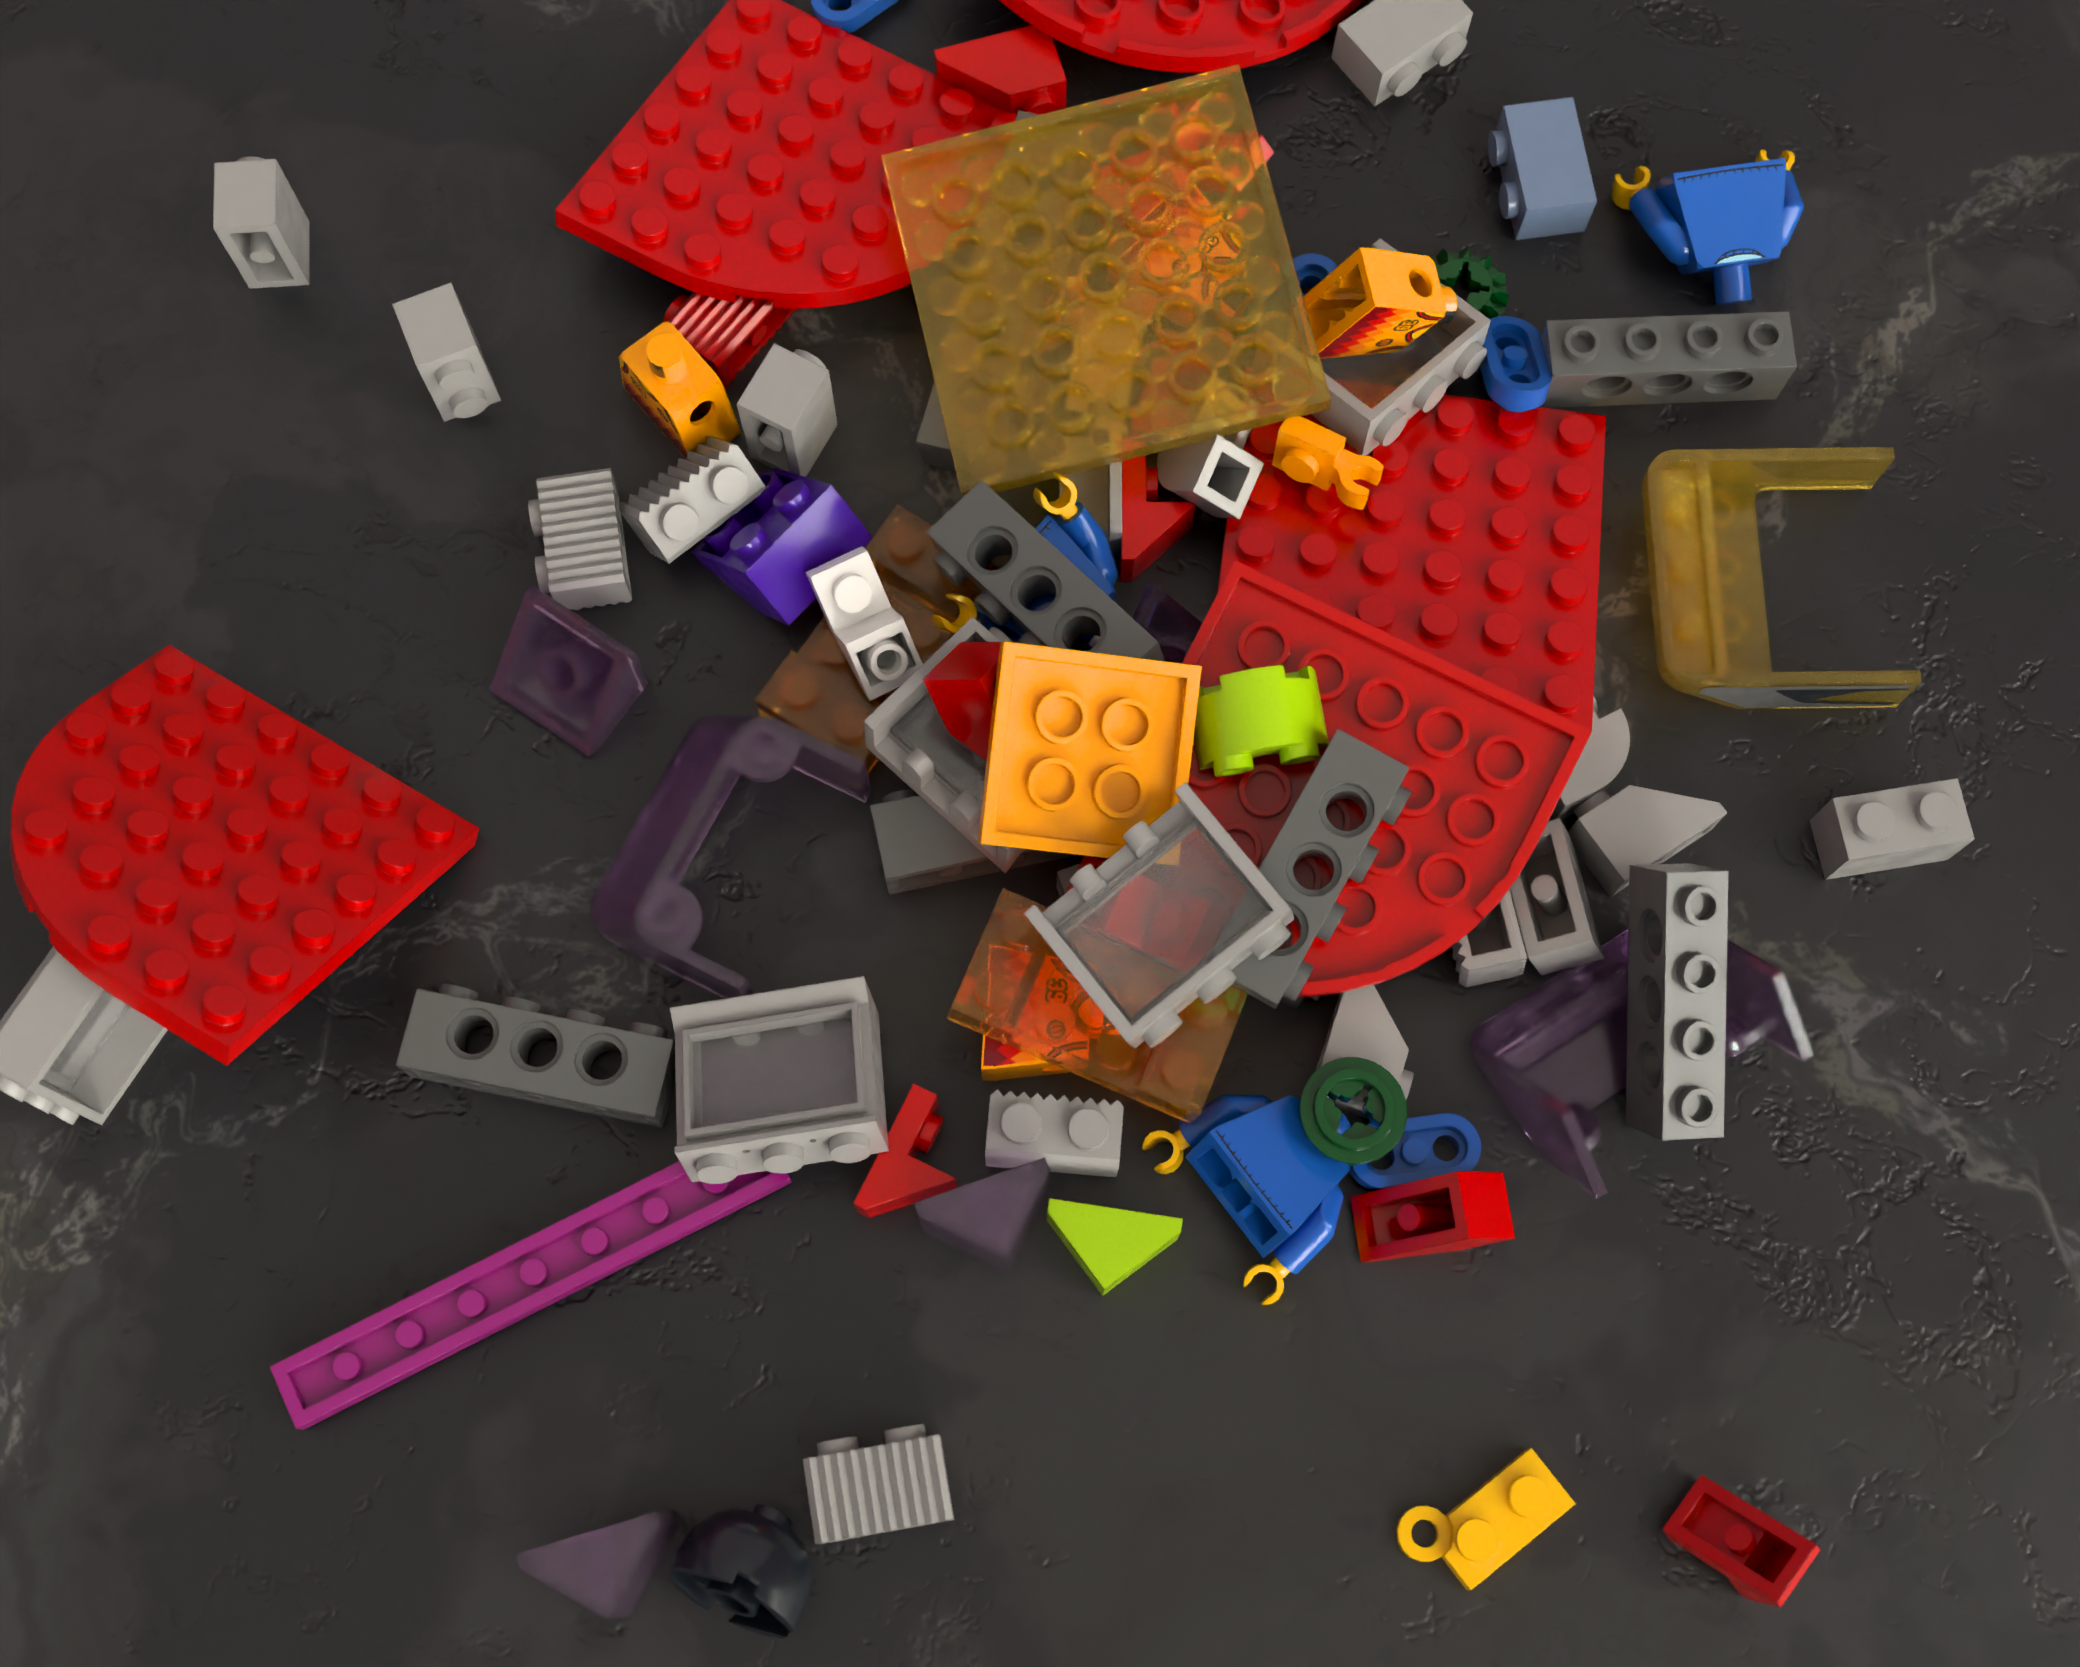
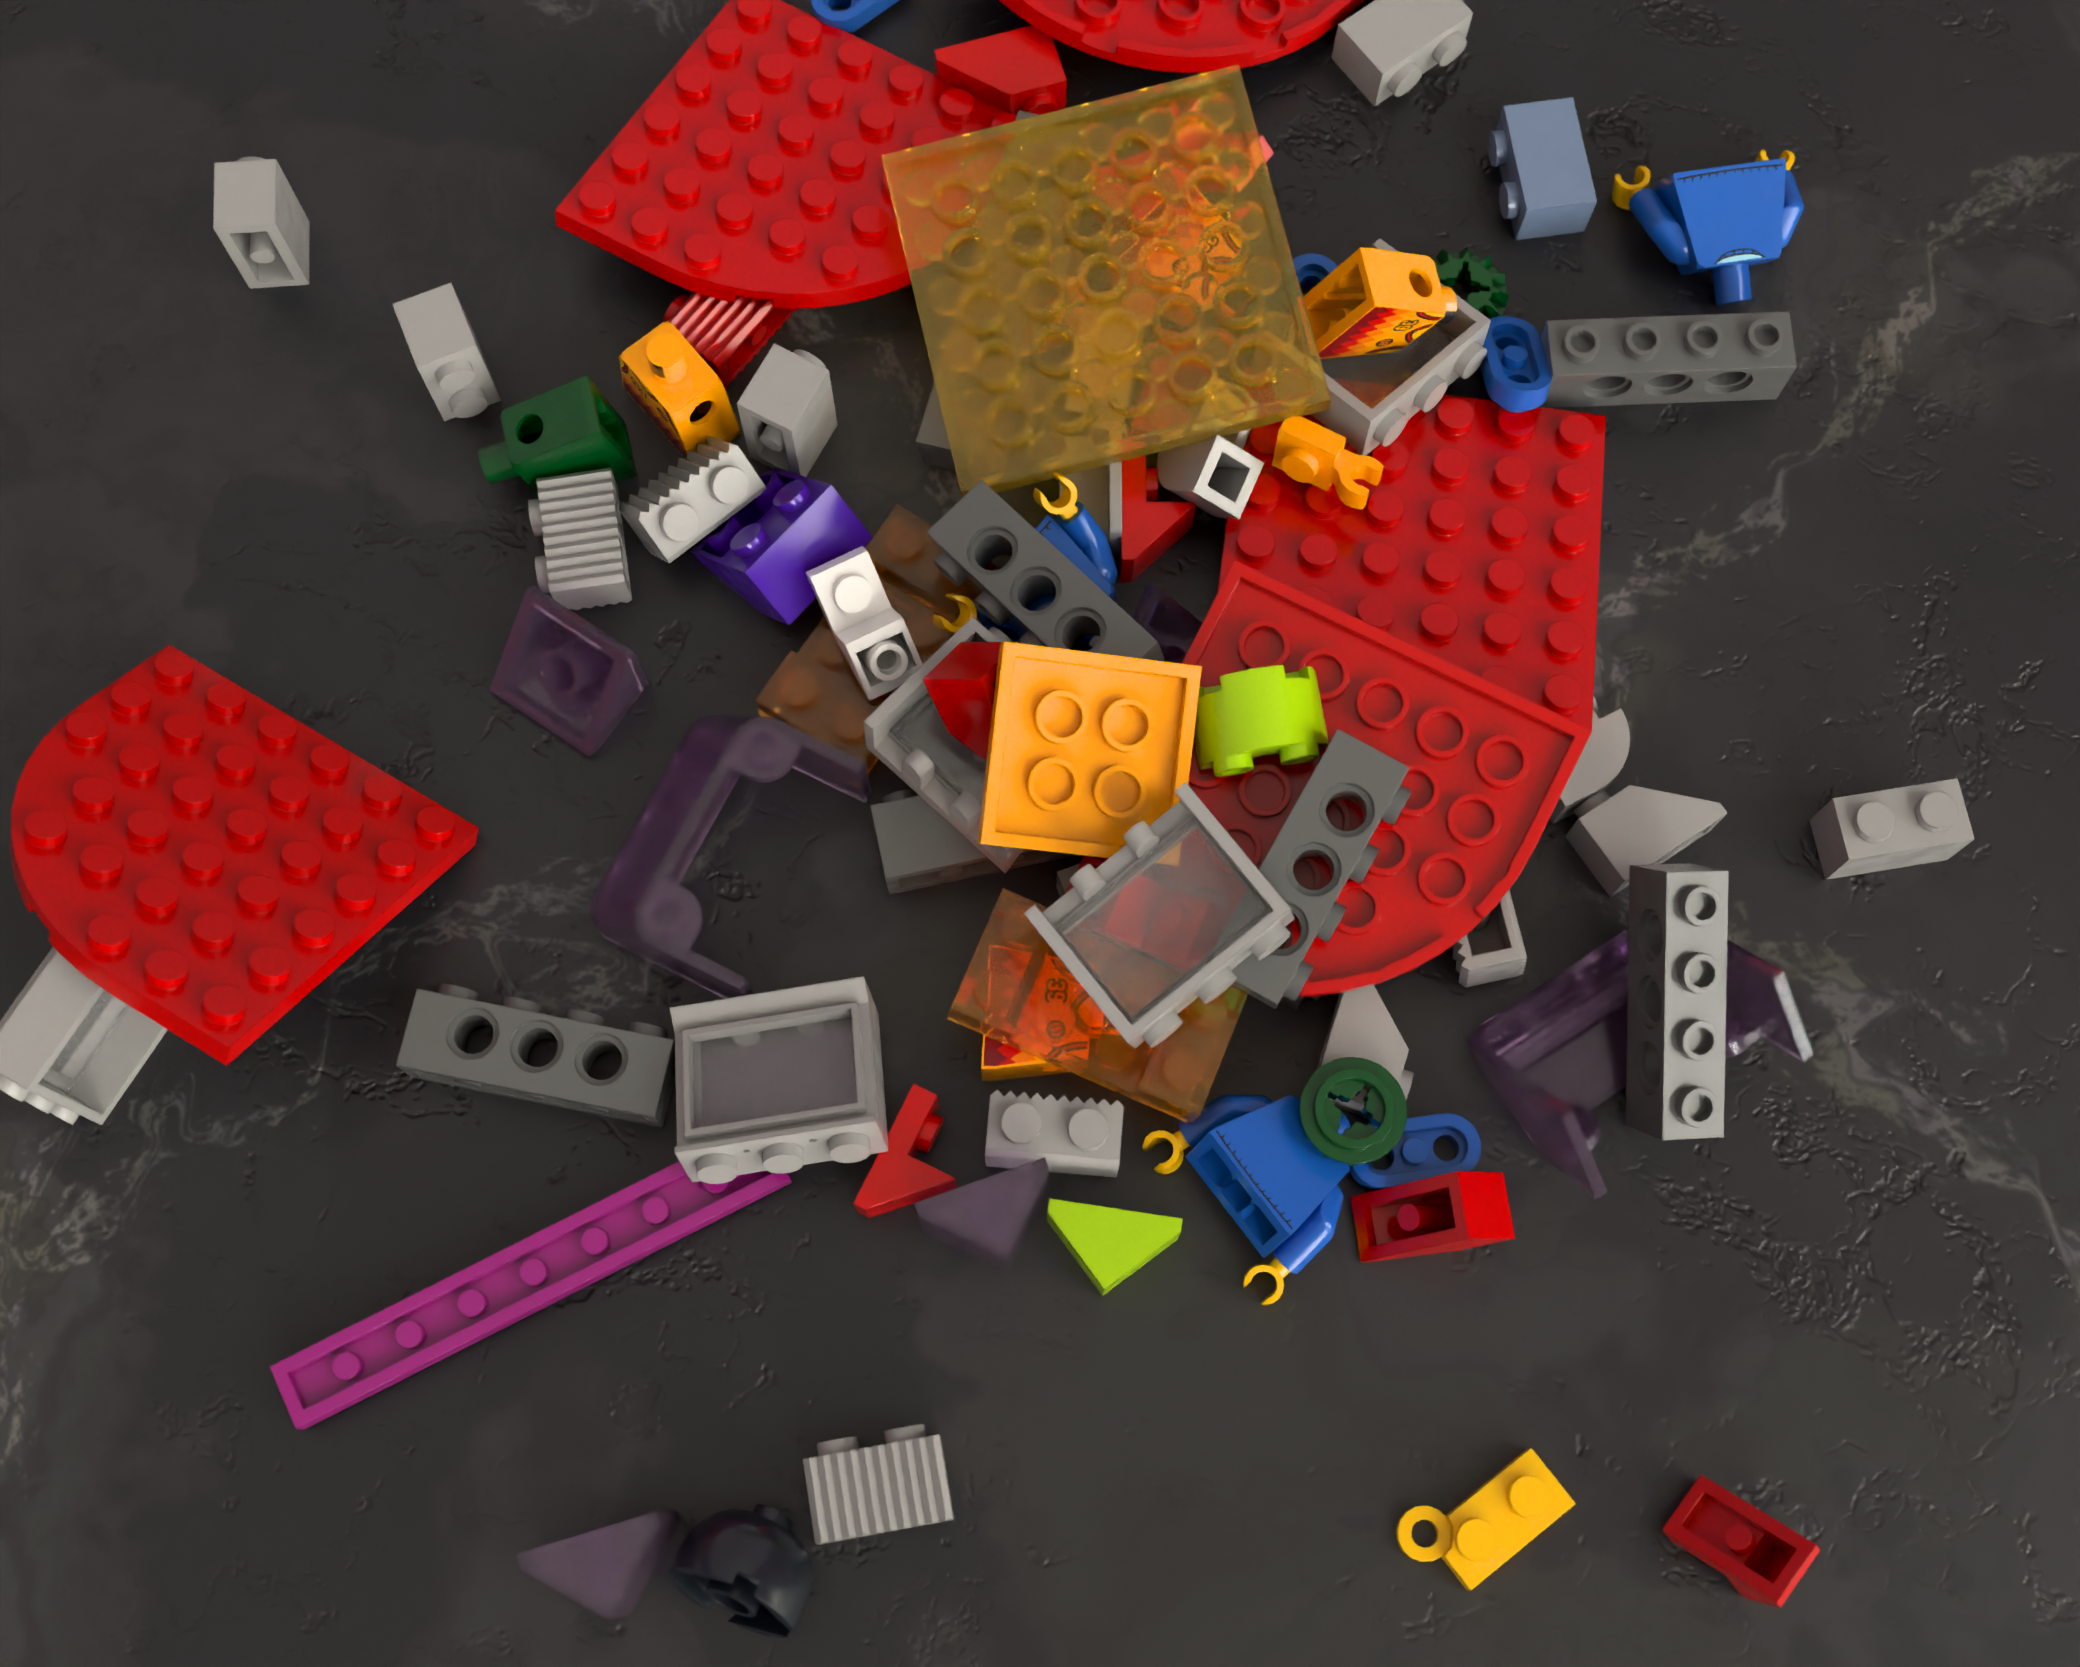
light grey brick [1510,818,1604,975] -> none
clear yellow windscreen [1642,447,1921,709] -> none
none -> dark green torso [478,375,638,494]

